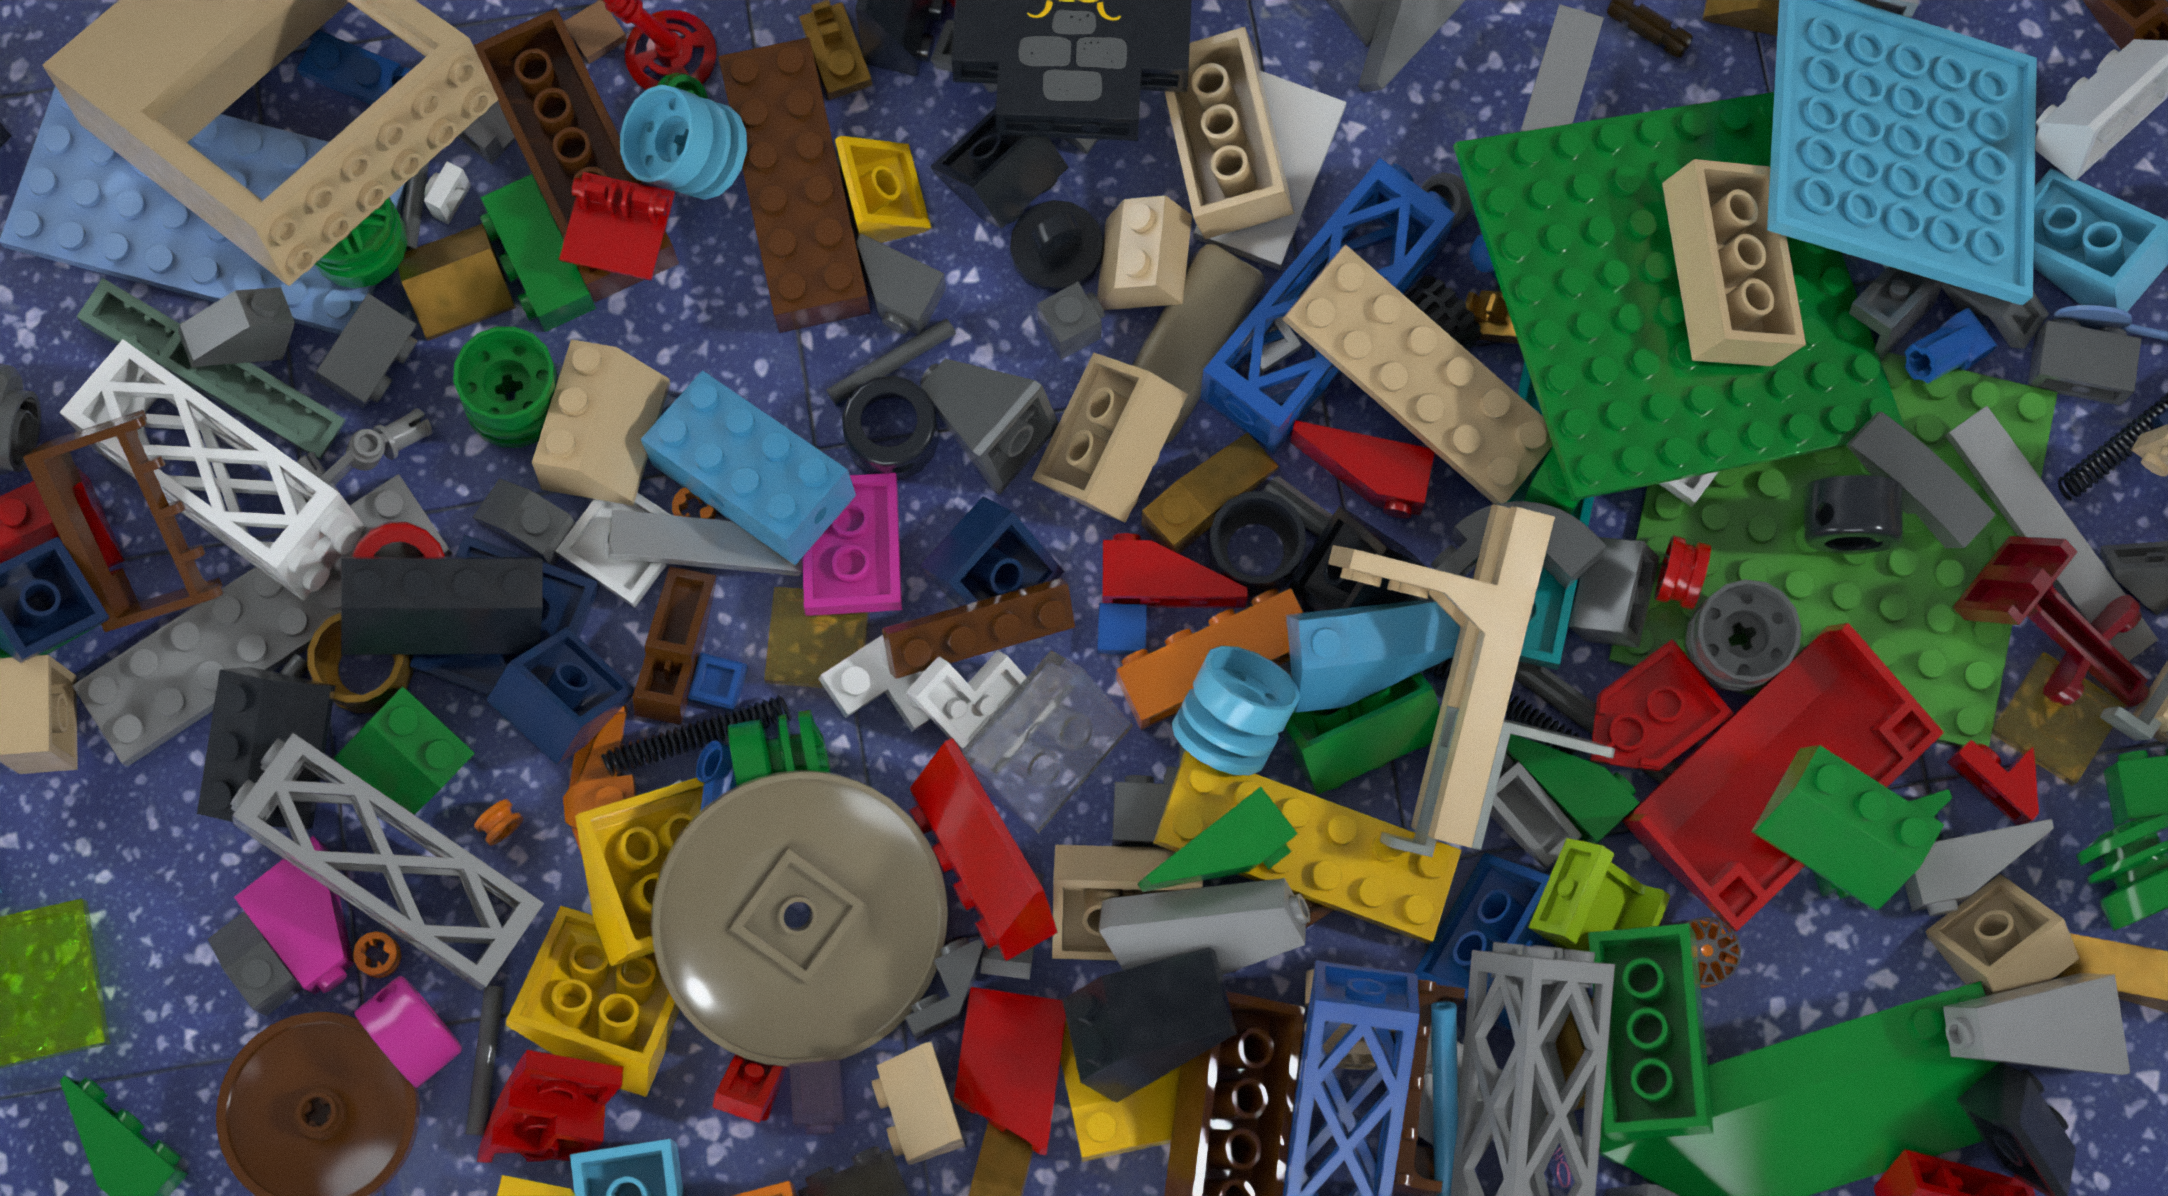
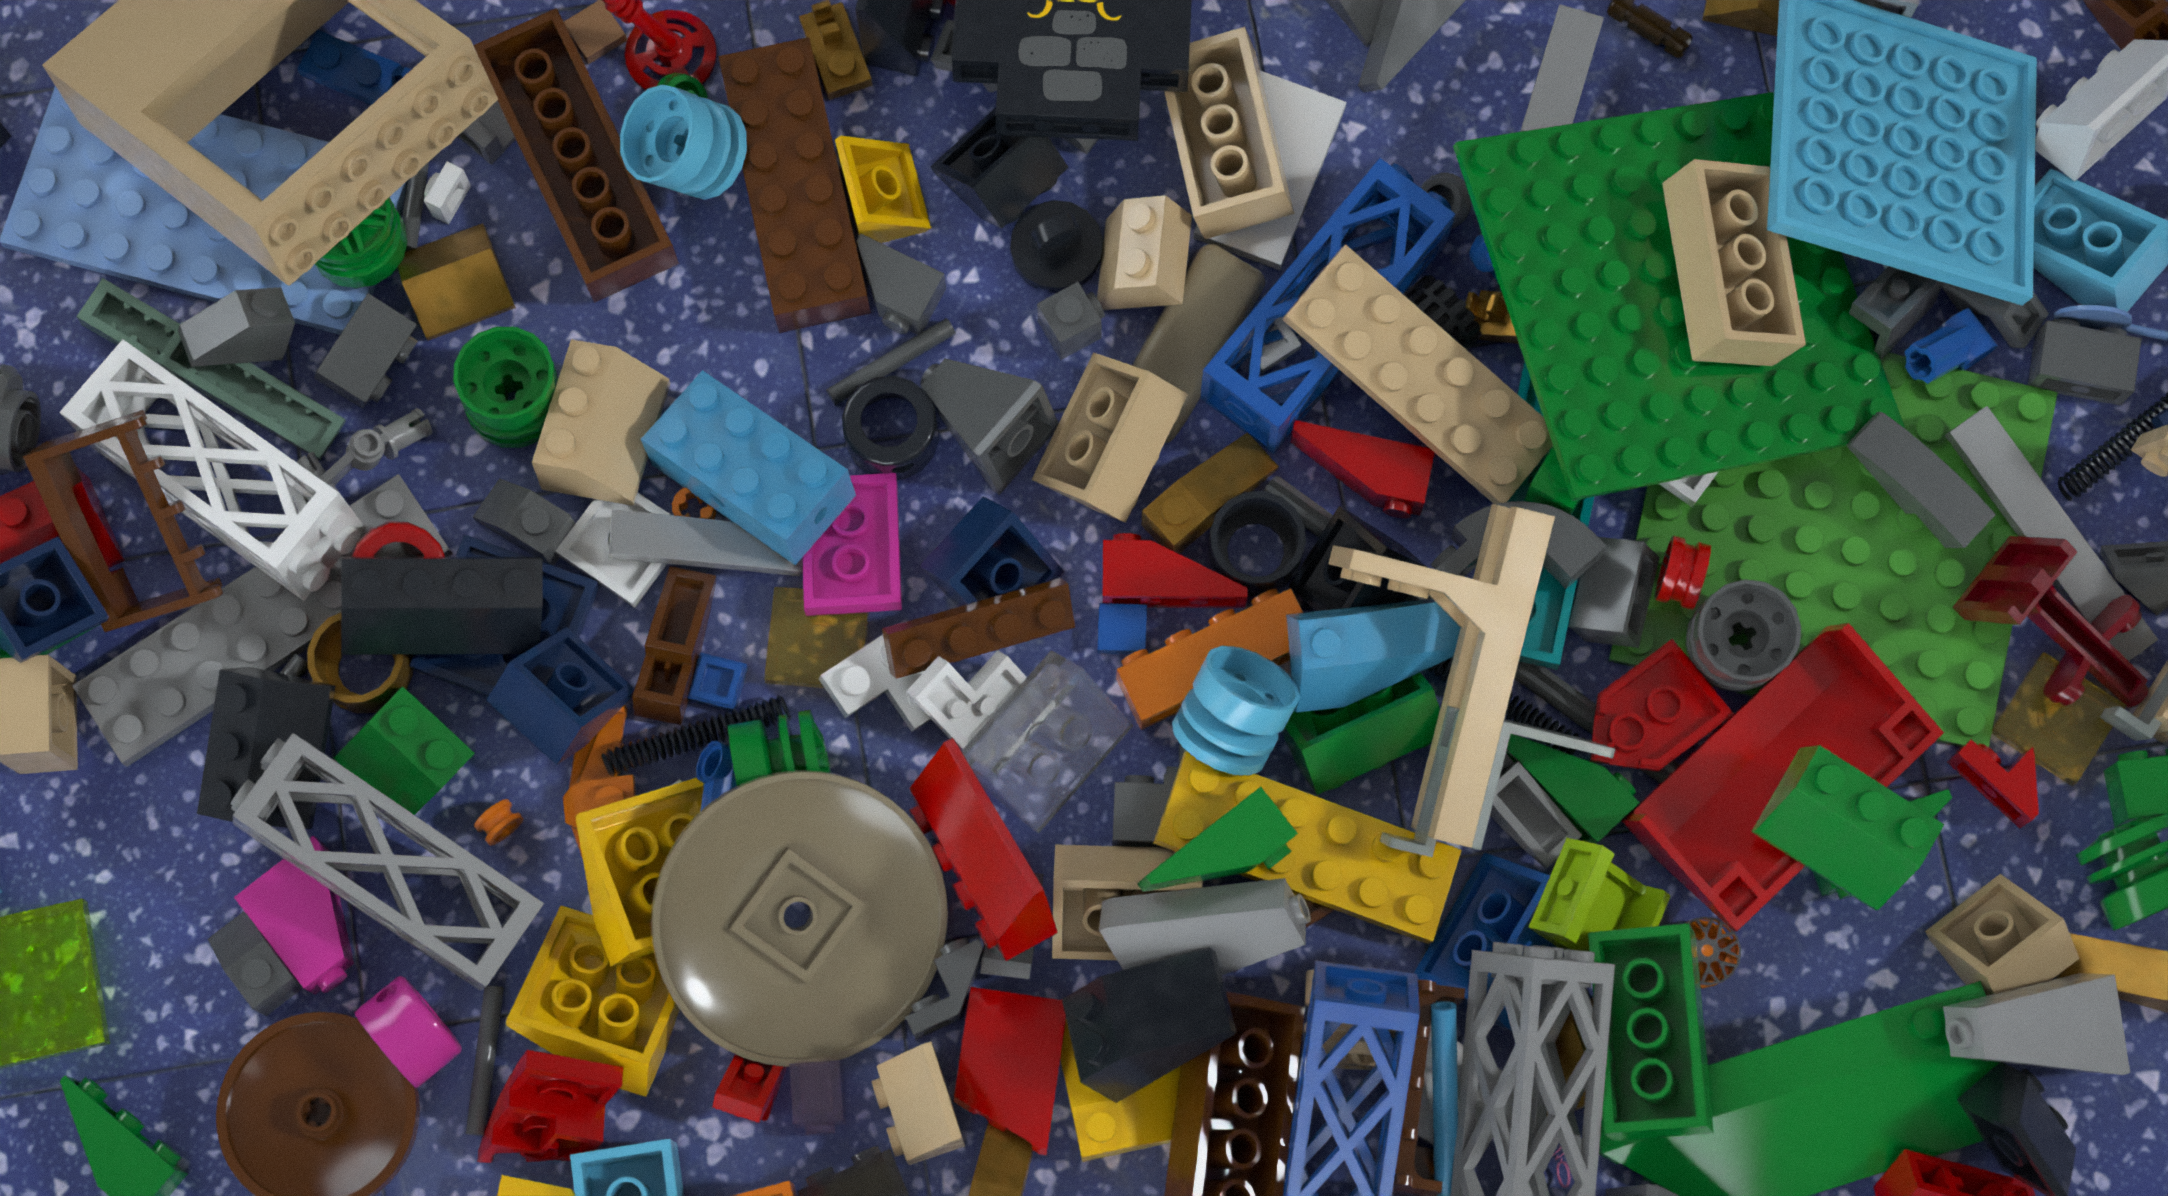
orange bush [353,931,402,978] -> none
green brick [479,174,596,332] -> none
red hinge [559,172,675,281] -> none
black piece [1804,475,1903,554] -> none
light grey slope [1905,819,2054,917] -> none

